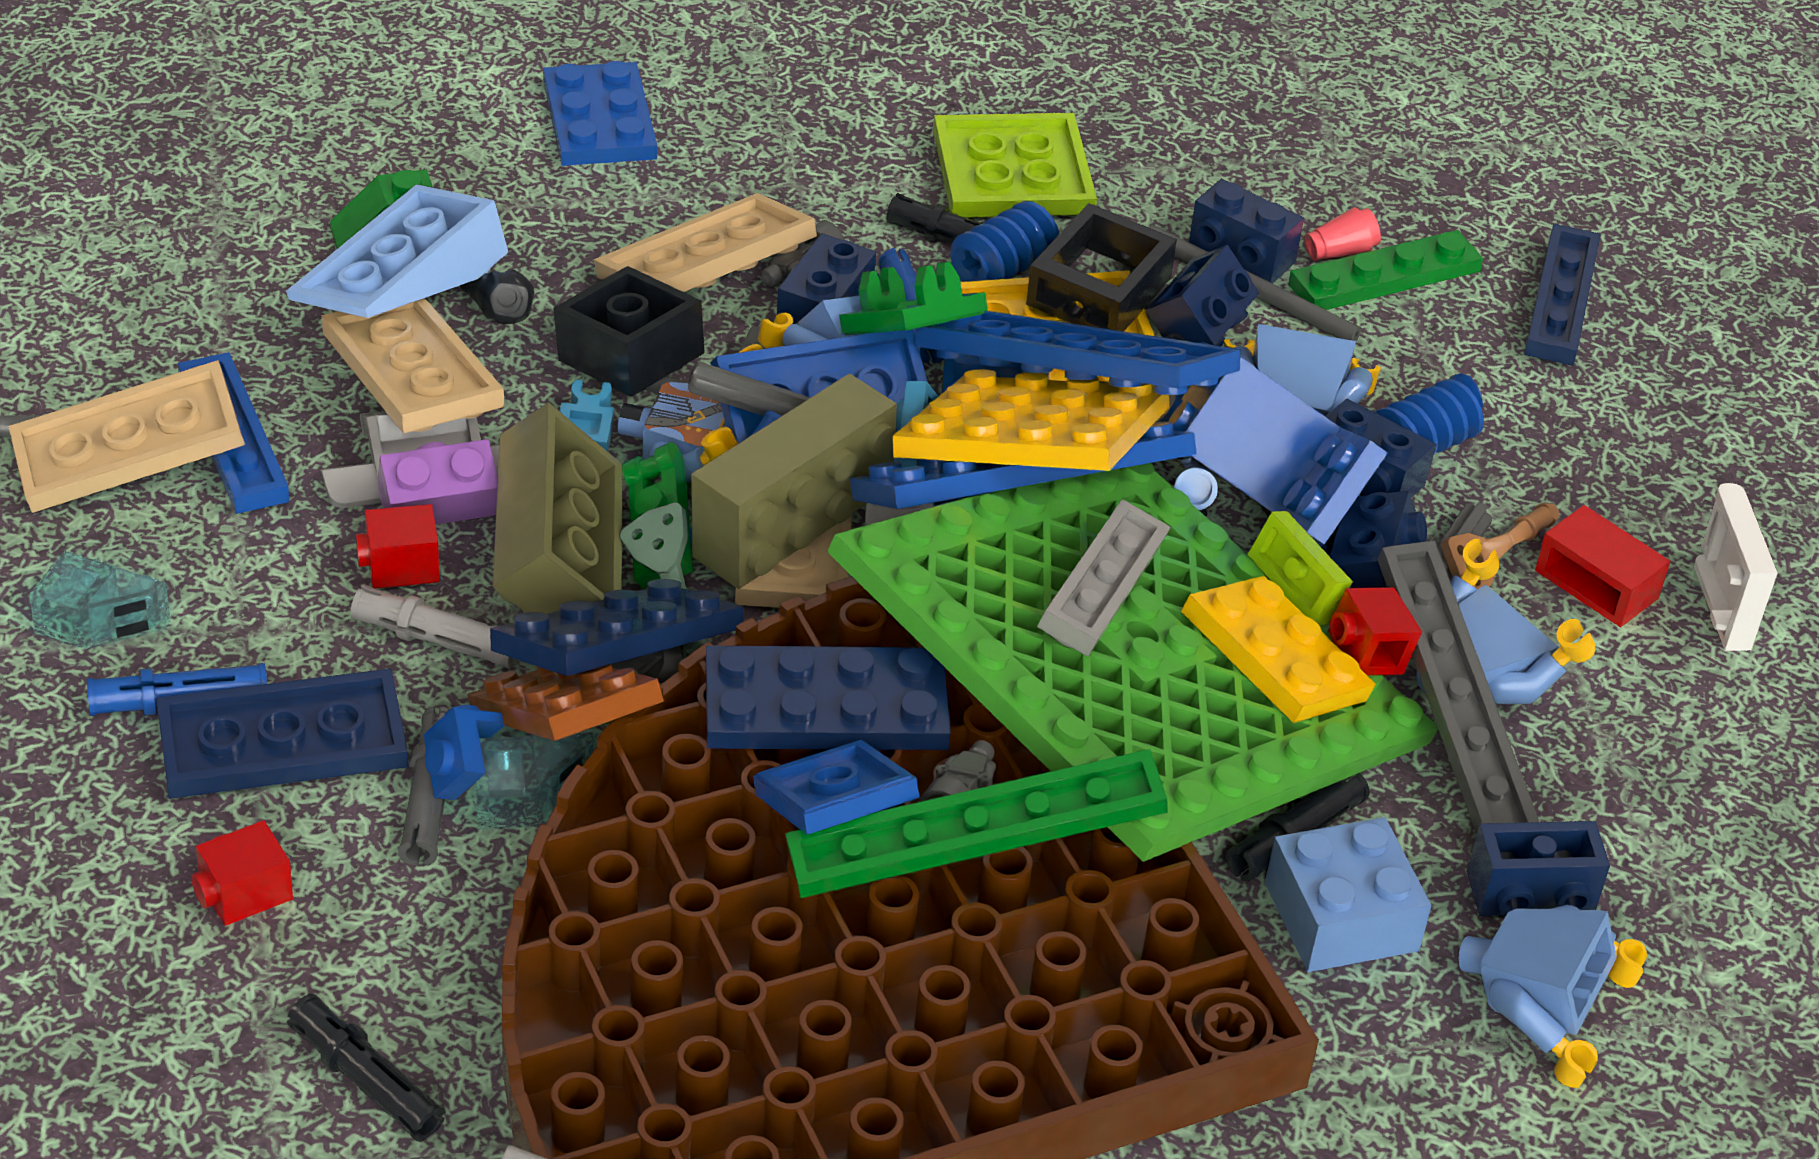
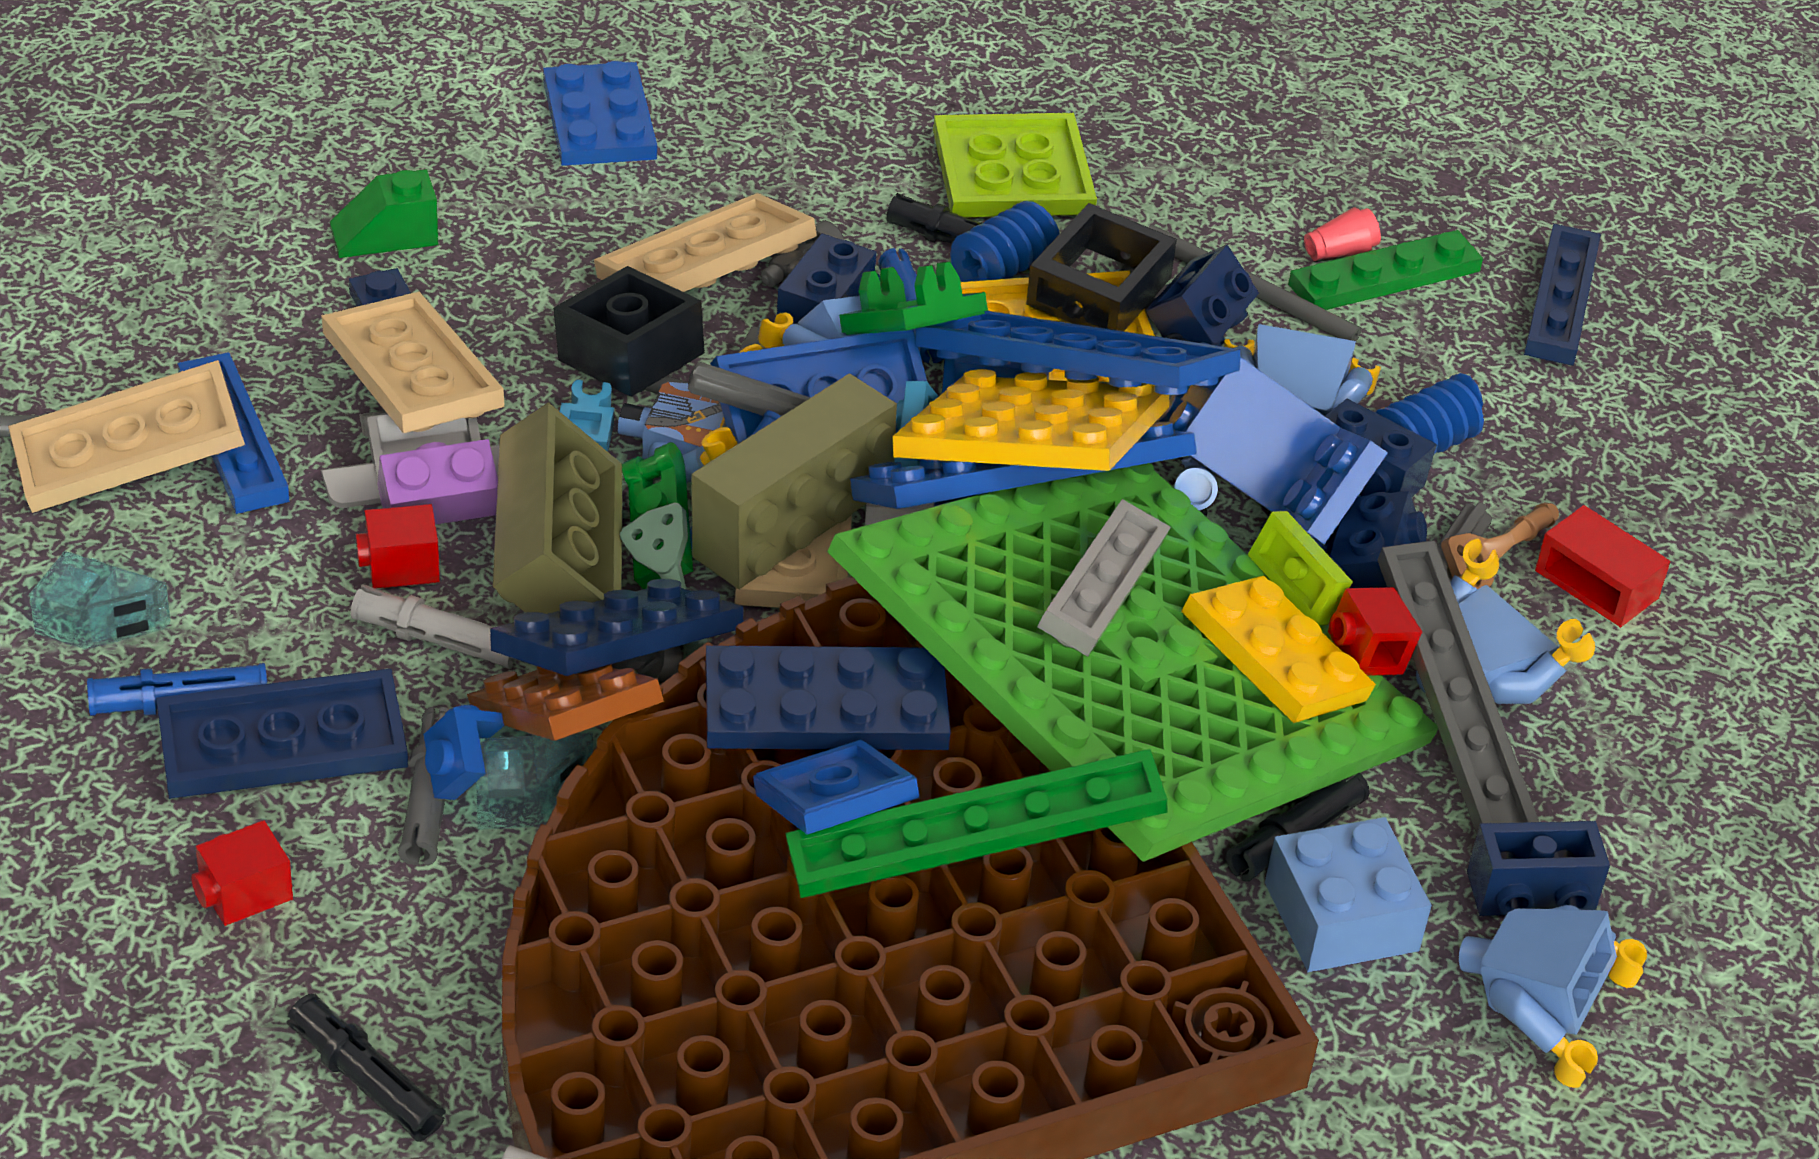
light blue slope [286,184,508,318] -> none
black animal [459,269,534,324] -> none
dark grey piece [919,740,996,802] -> none
dark blue brick [1189,178,1304,284] -> none
white container [1694,483,1777,651] -> none

